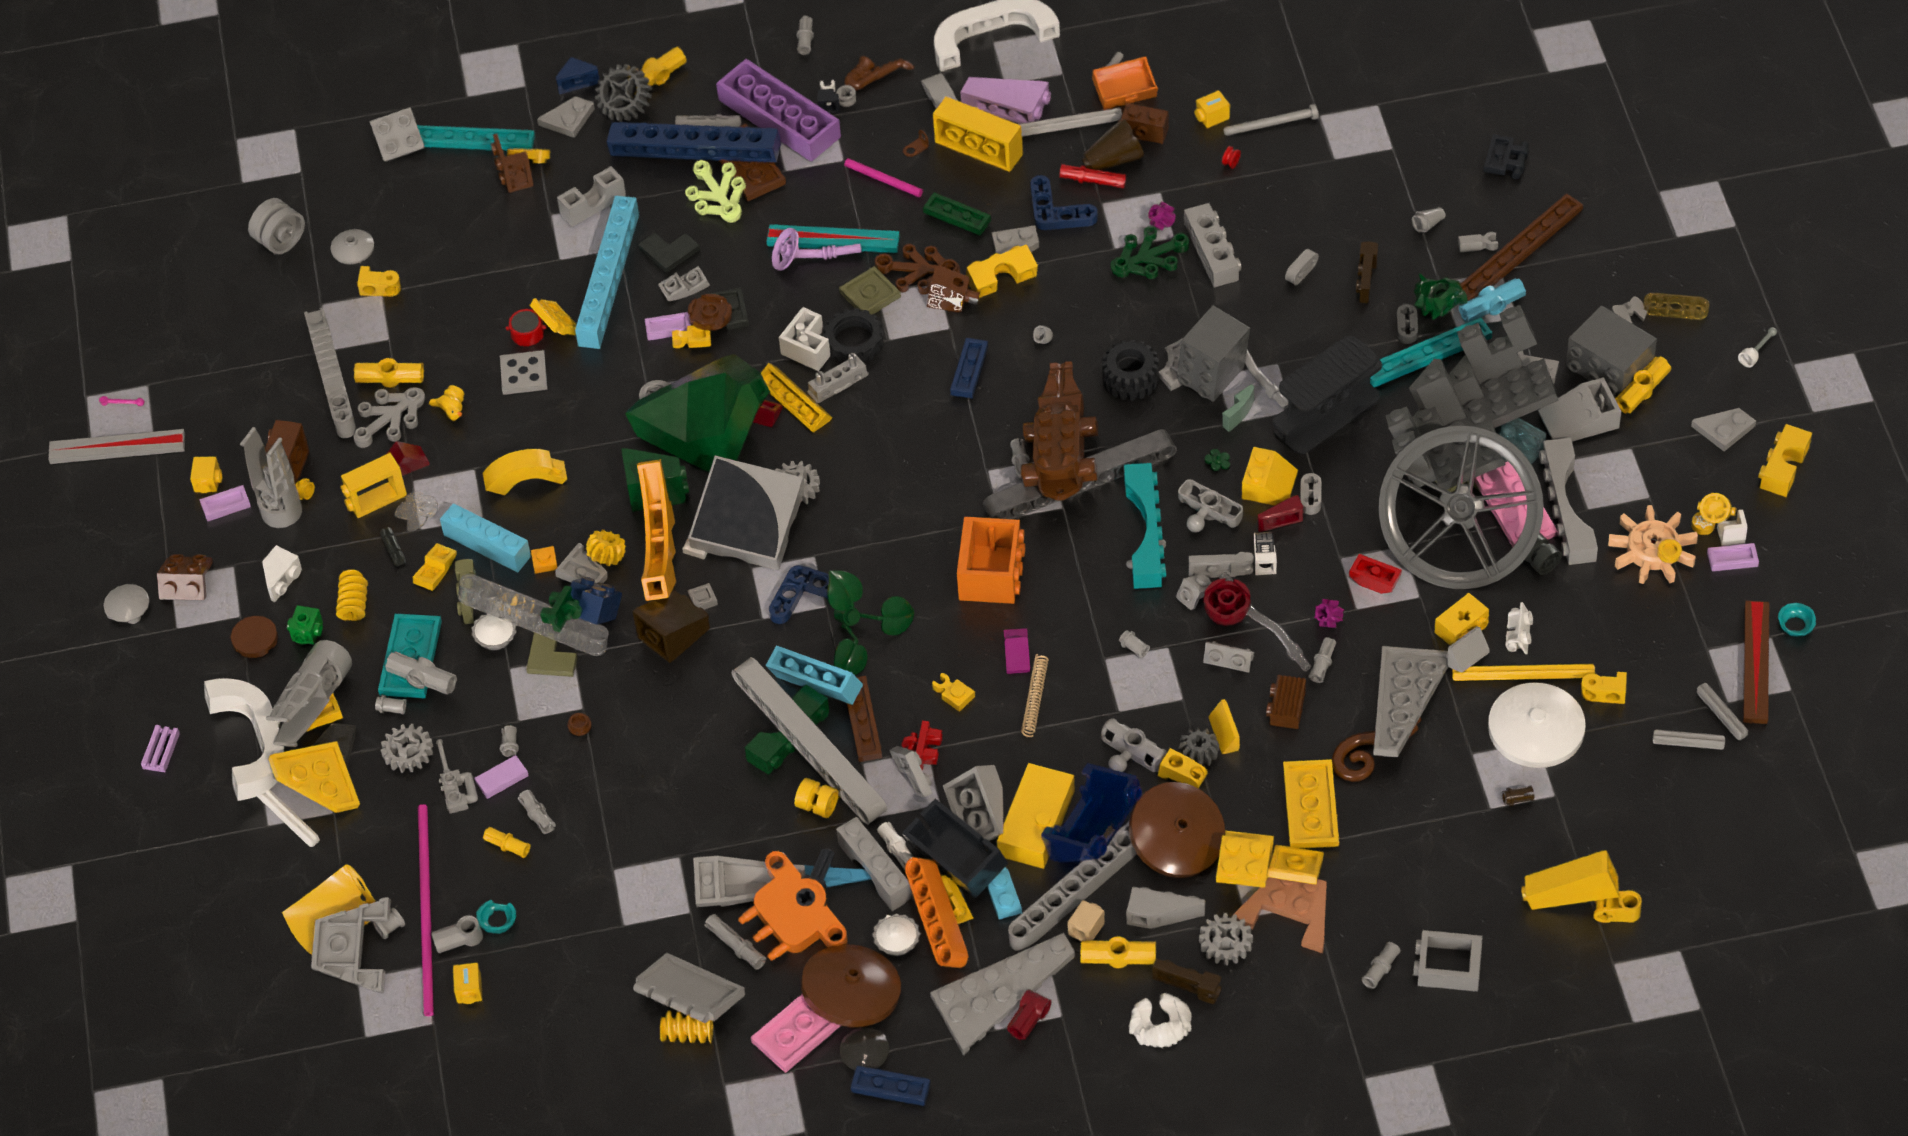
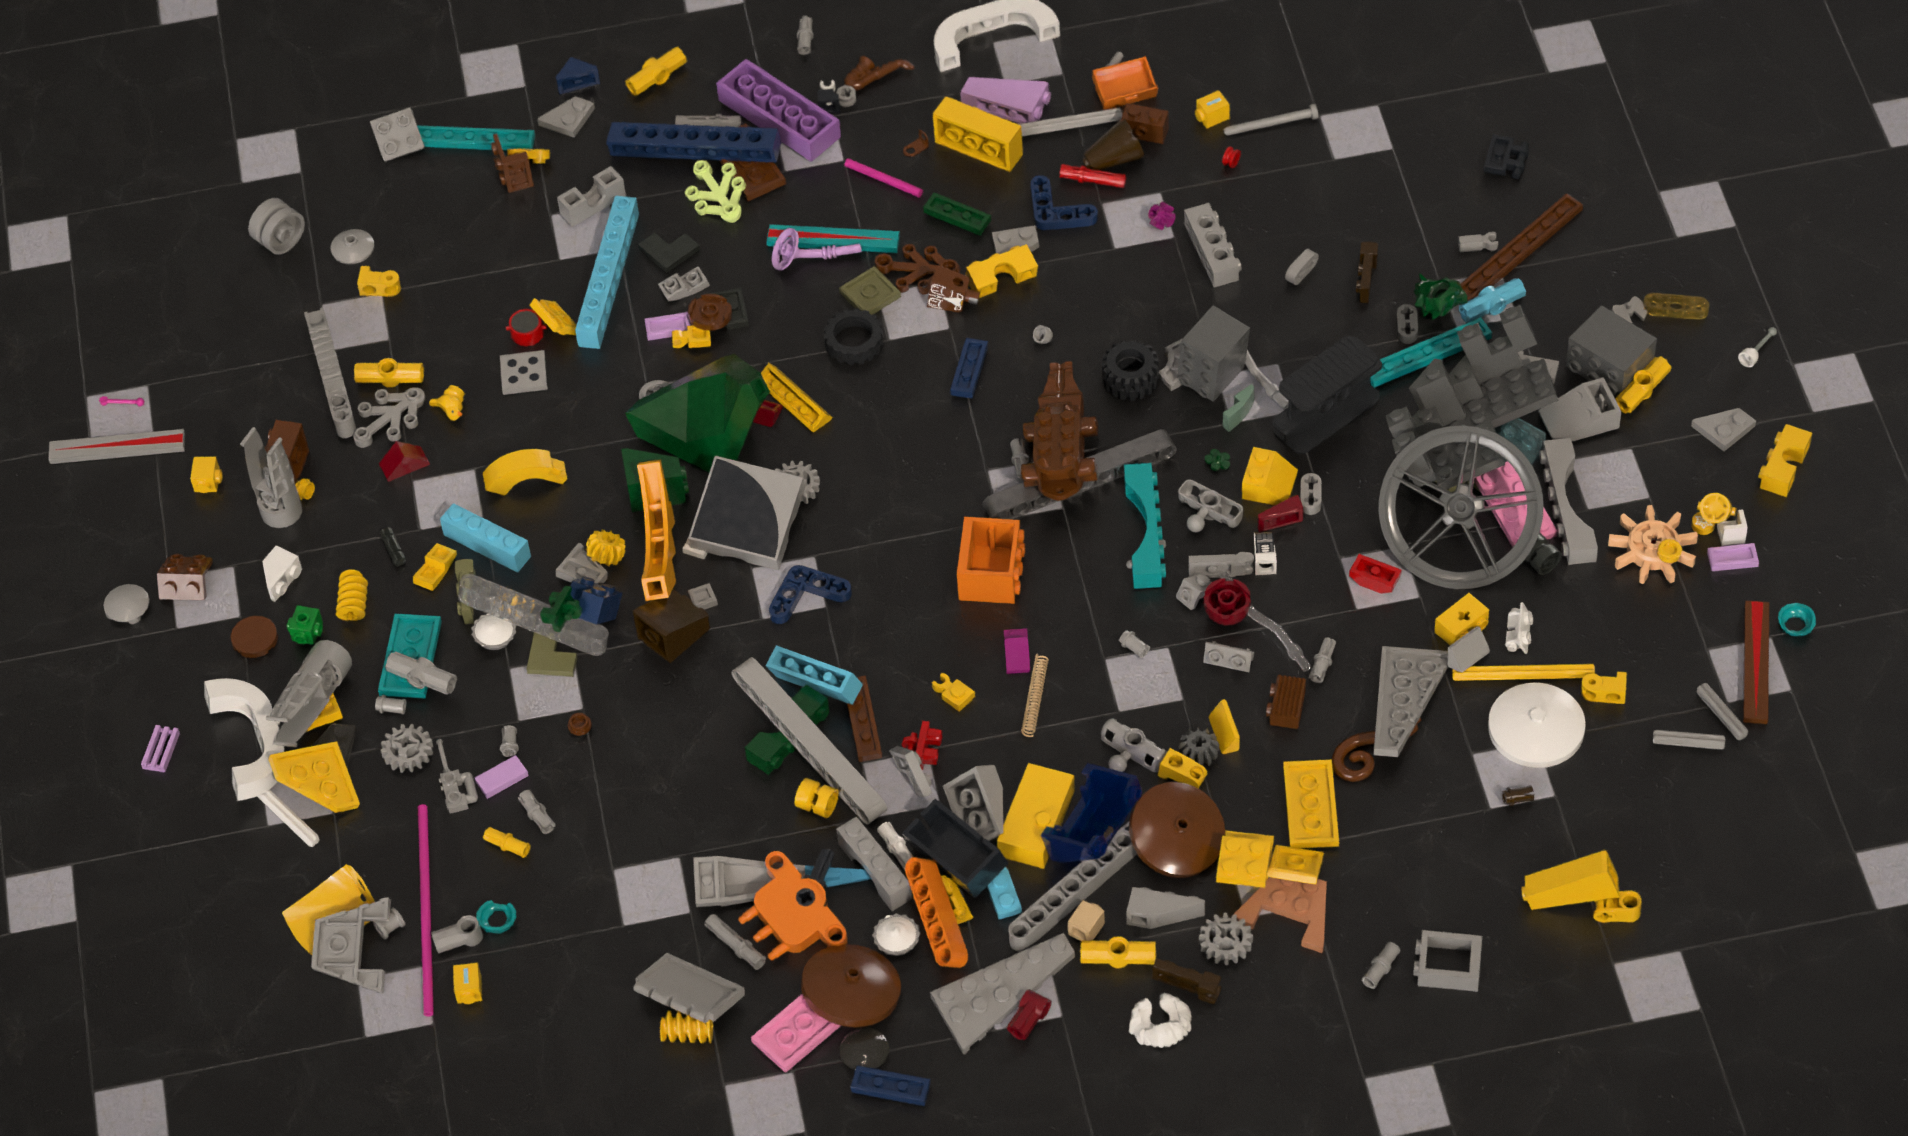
lavender tile [200,485,251,522] -> none
yellow window [340,453,407,518] -> none
clear plate [394,491,438,532] -> none
light orange plate [531,546,557,574] -> none
dark grey gear [595,64,652,122] -> none
white brick [779,307,830,371] -> none
light grey piece [807,353,869,403] -> none
dark green plant [827,570,914,675] -> none
light grey slope [921,73,957,109] -> none
dark green plant [1111,226,1189,279] -> none
magenta gear [1314,599,1344,628] -> none
light grey cone [1412,207,1445,232] -> none

